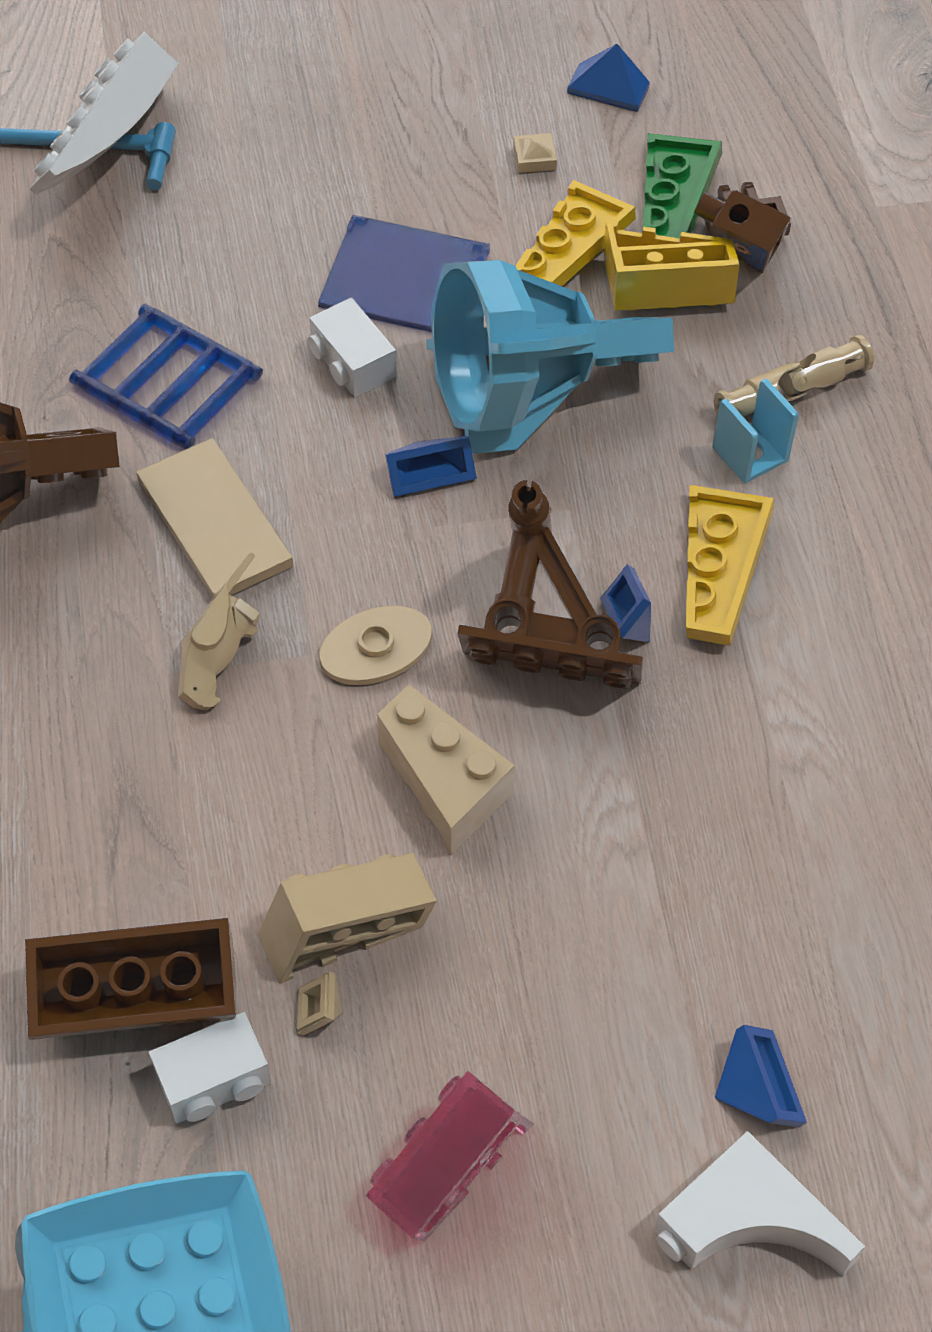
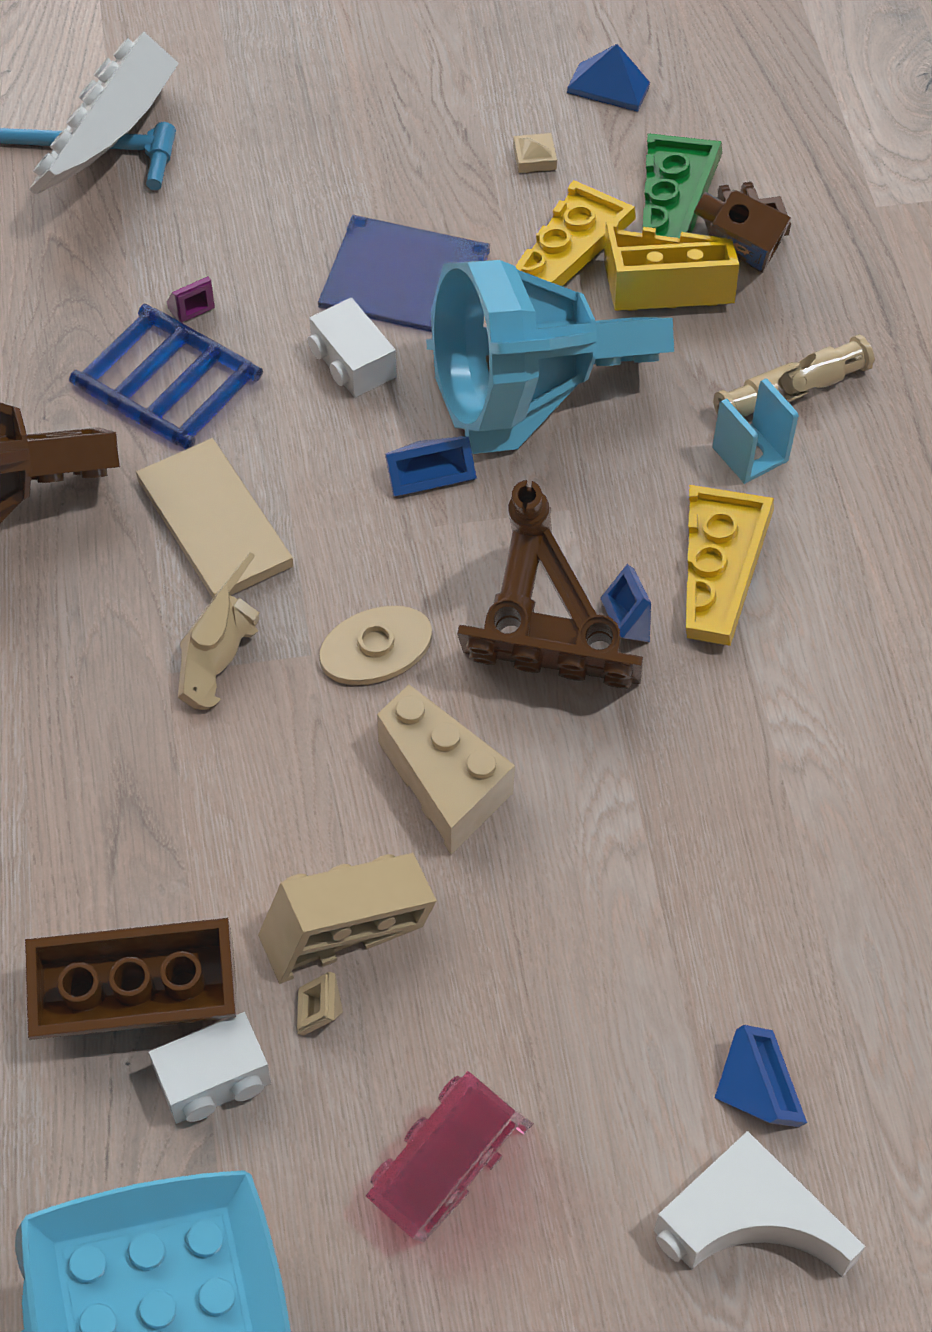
none -> magenta slope [167,276,215,324]

